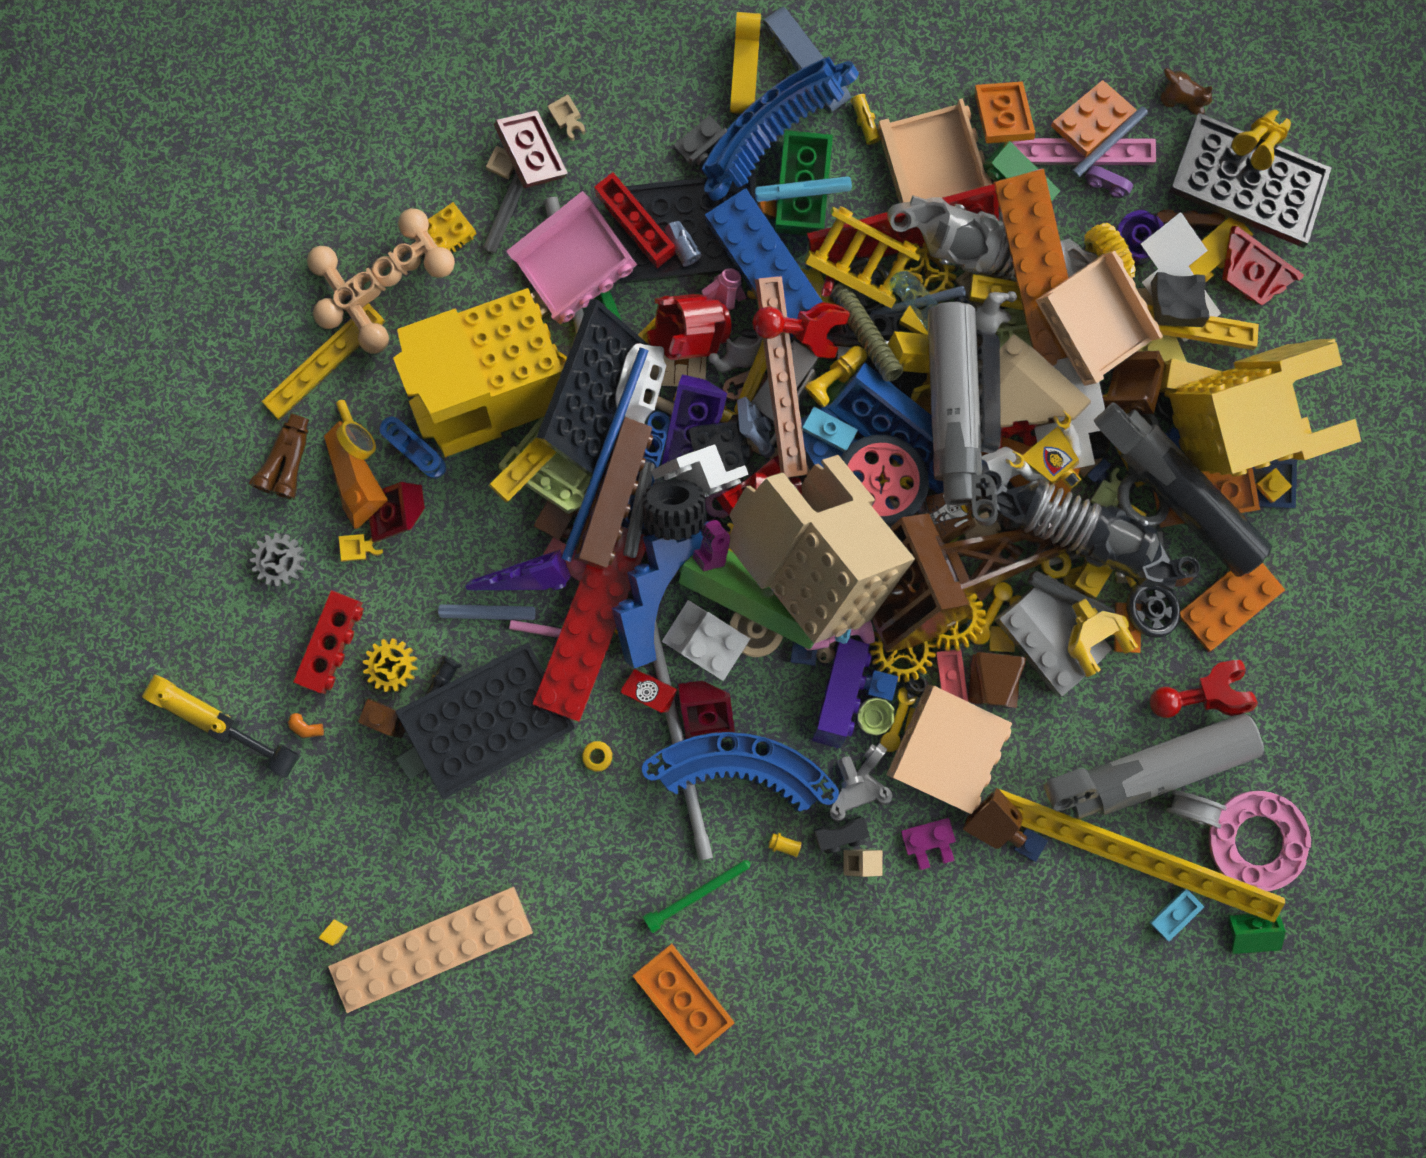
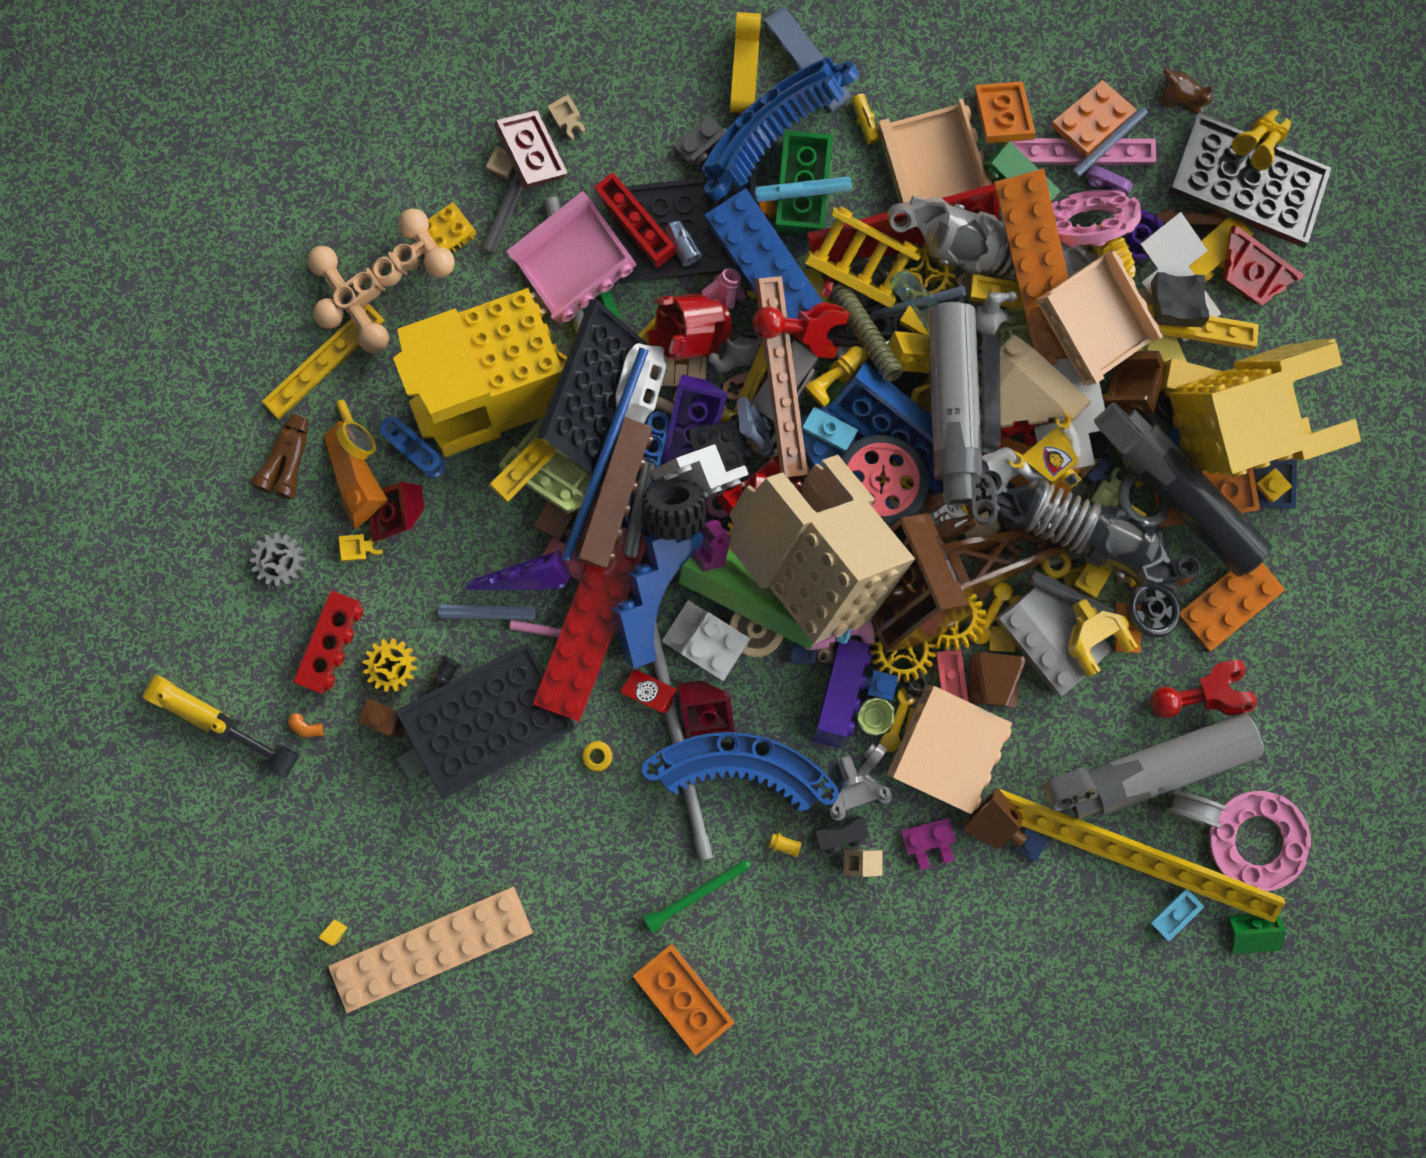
none -> bright pink plate [1052,190,1141,247]

